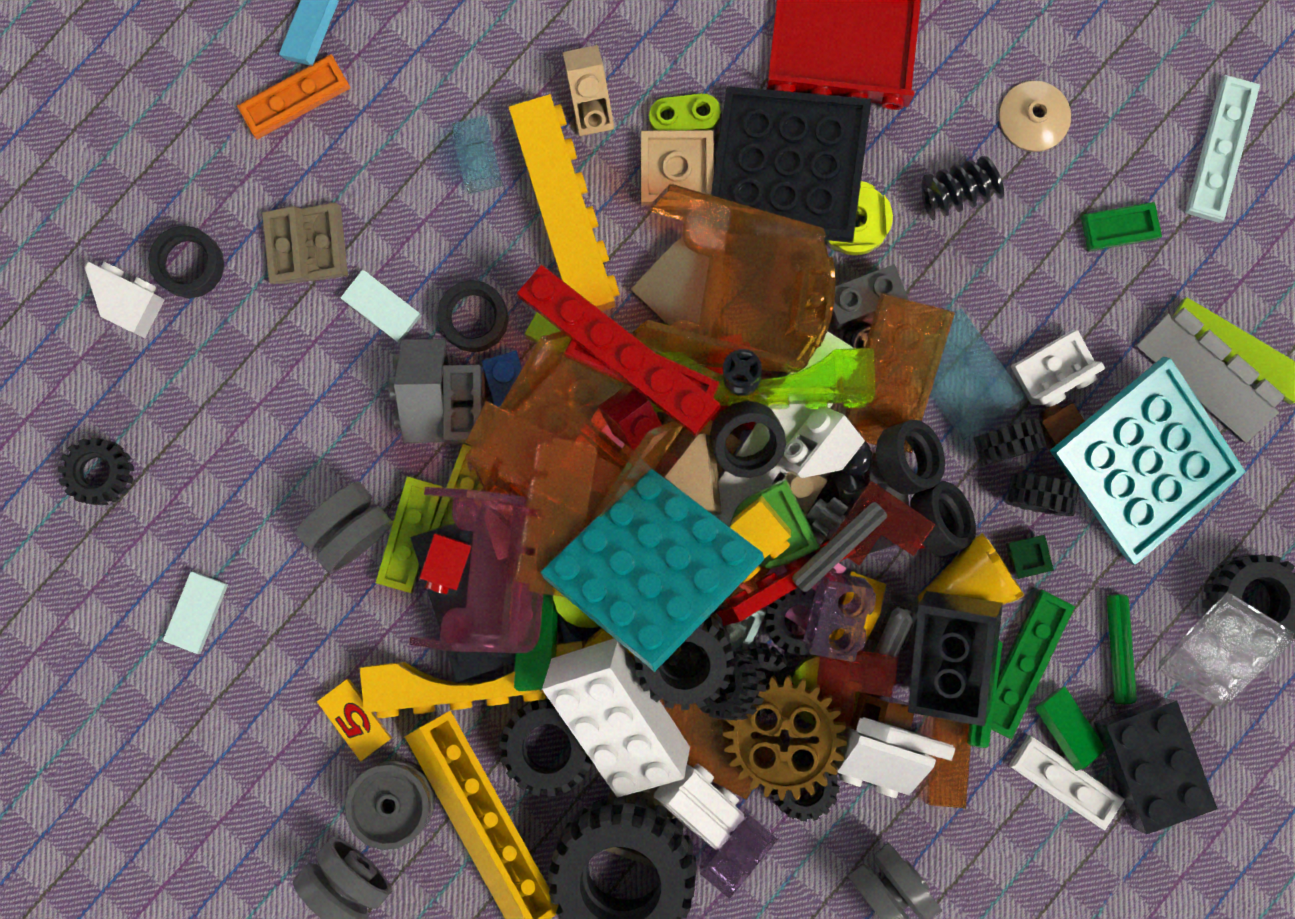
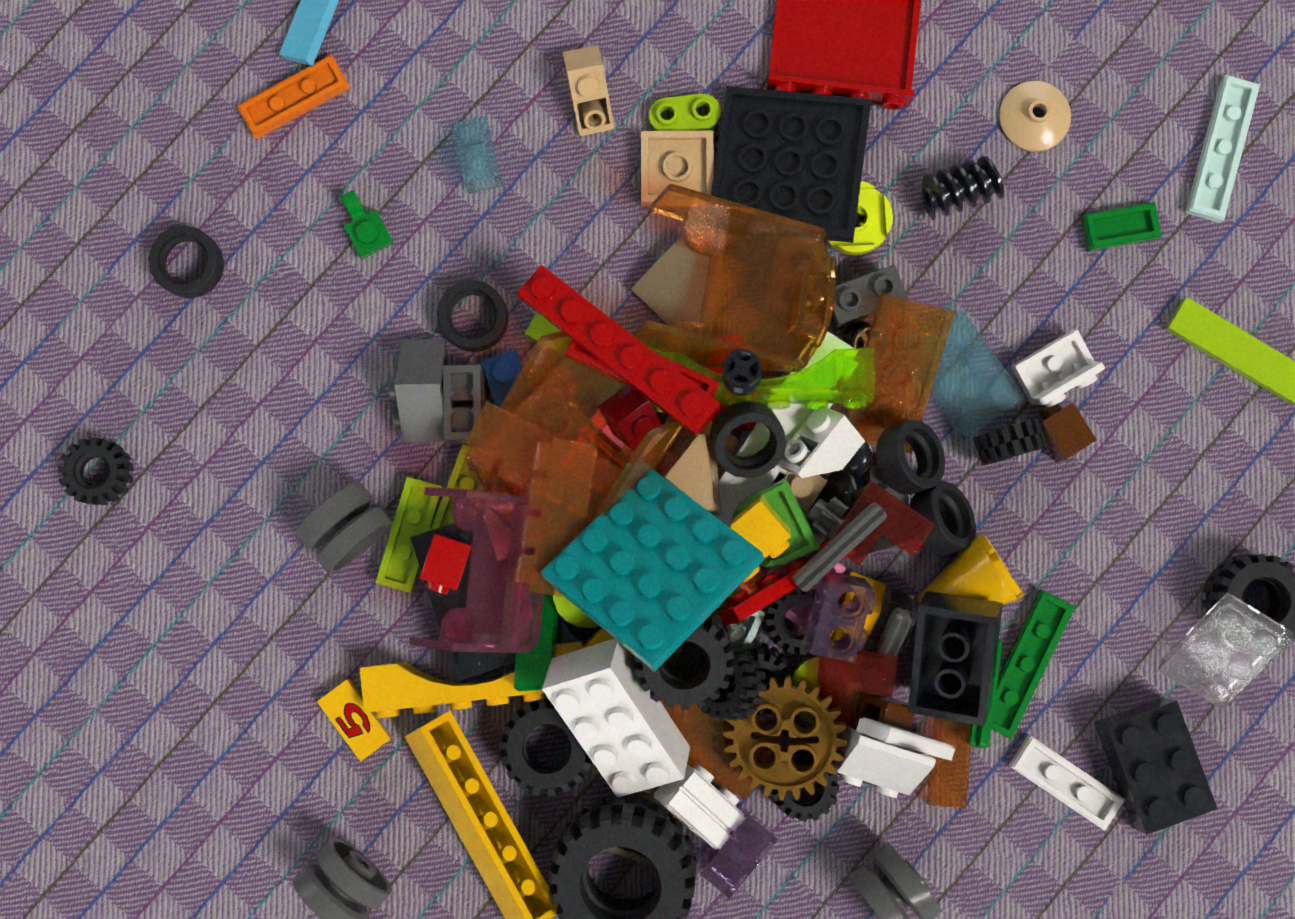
white slope [85,261,164,338] -> none
light aqua tile [163,571,228,654] -> none
dark tan slope [262,202,348,284] -> none
light aqua tile [341,270,422,344] -> none
dark grey wheel [345,759,436,850] -> none
yellow brick [509,94,620,311] -> none
black tyre [1006,473,1079,517] -> none
dark green plate [1006,535,1054,579] -> none
green tile [1034,686,1106,771] -> none
plate [1050,357,1246,565] -> none
green axle [1106,594,1137,705] -> none
light grey windscreen [1137,307,1285,443] -> none
none -> green plate [340,190,394,260]

